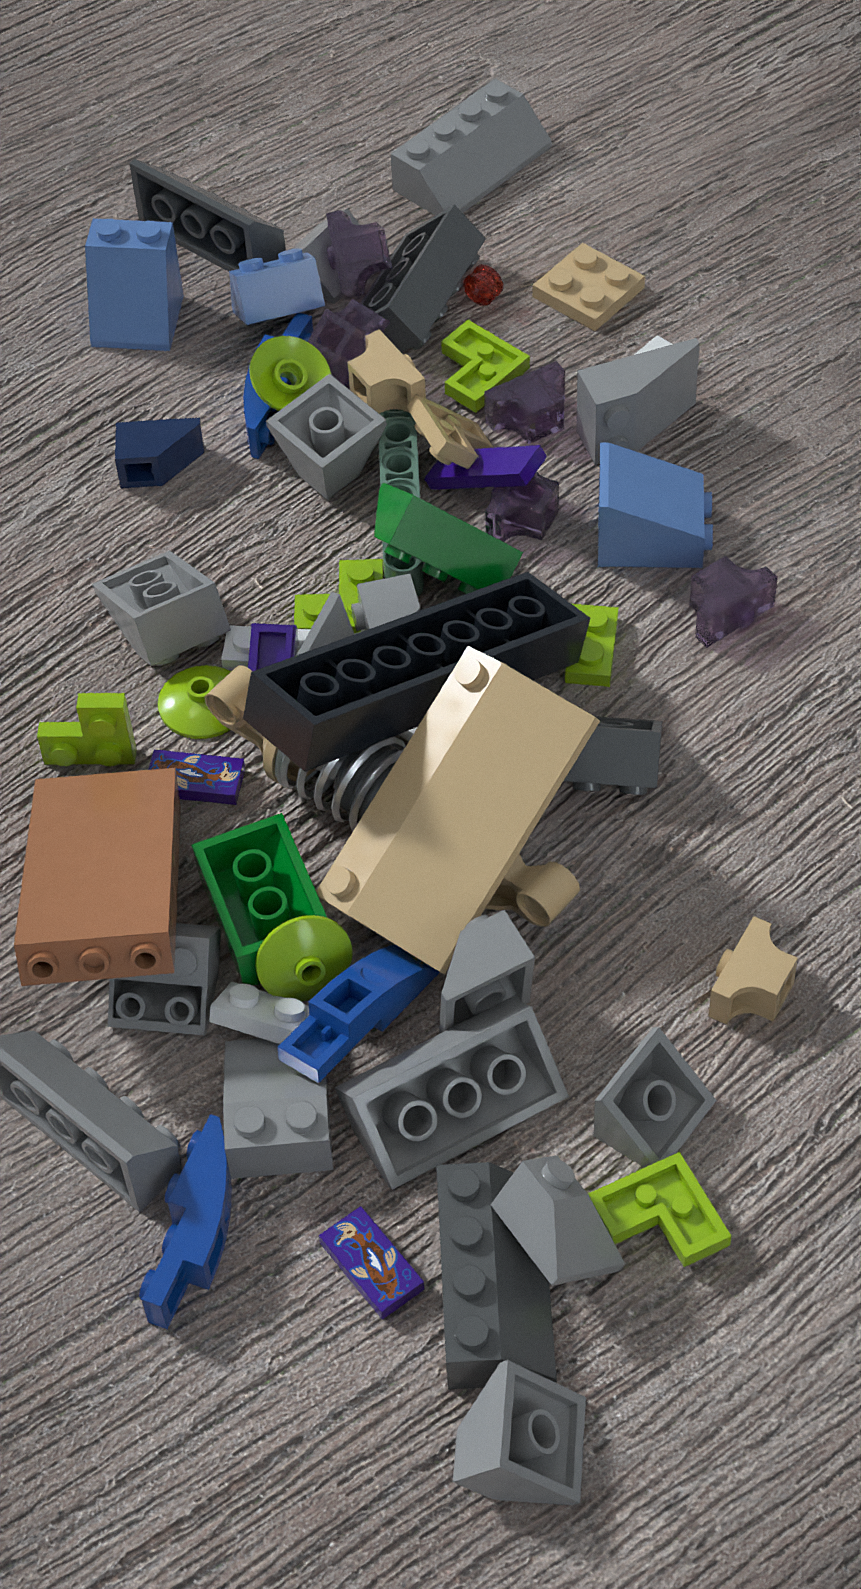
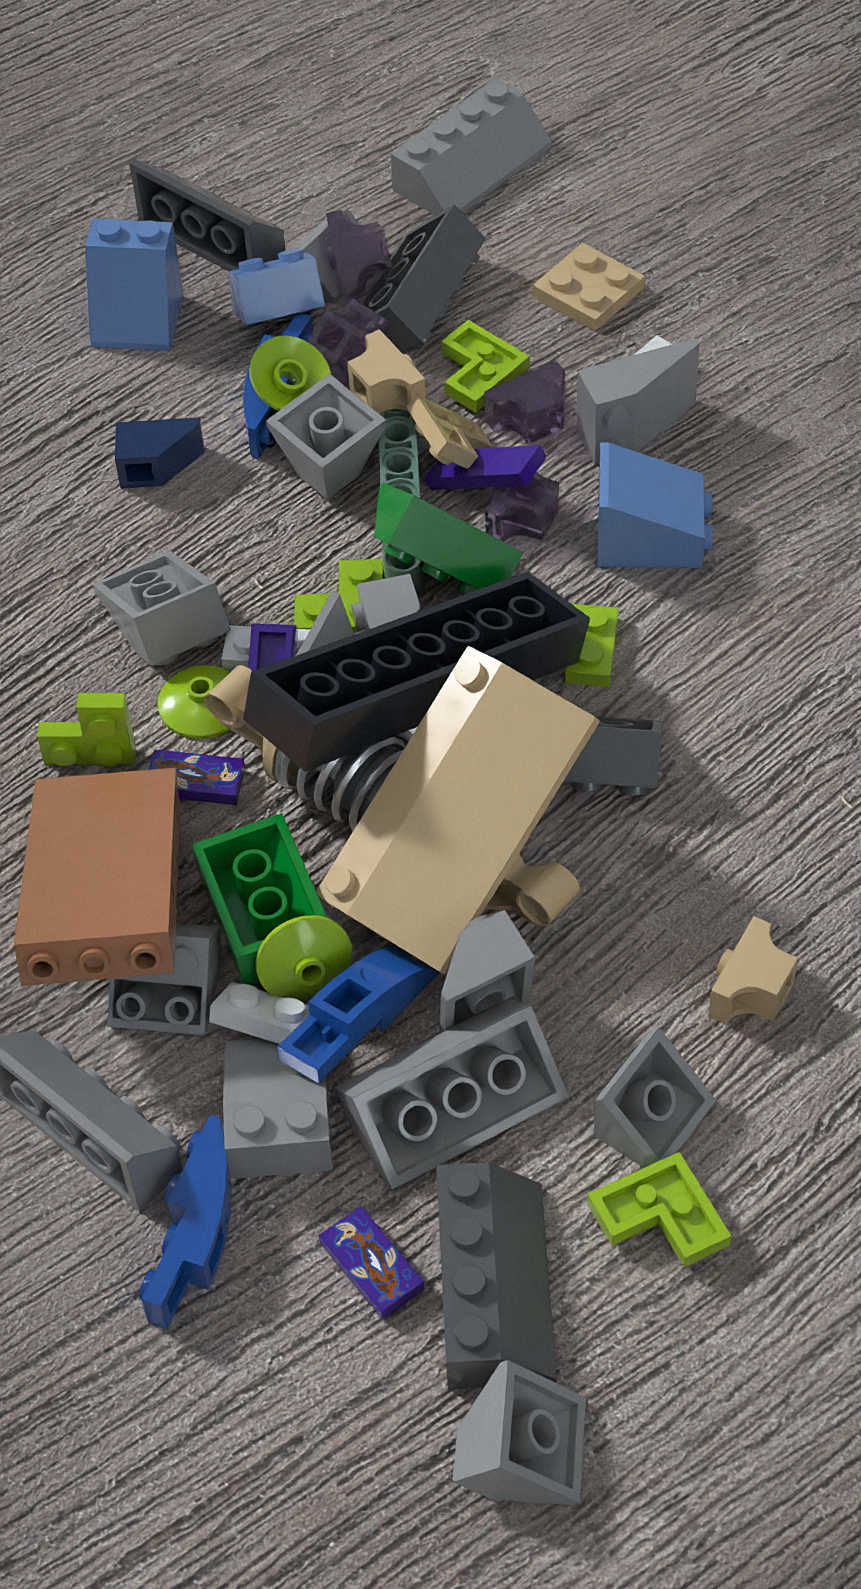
clear red bush [463,264,504,306] -> none
light grey slope [491,1155,625,1286] -> none
clear purple brick [689,556,778,648] -> none

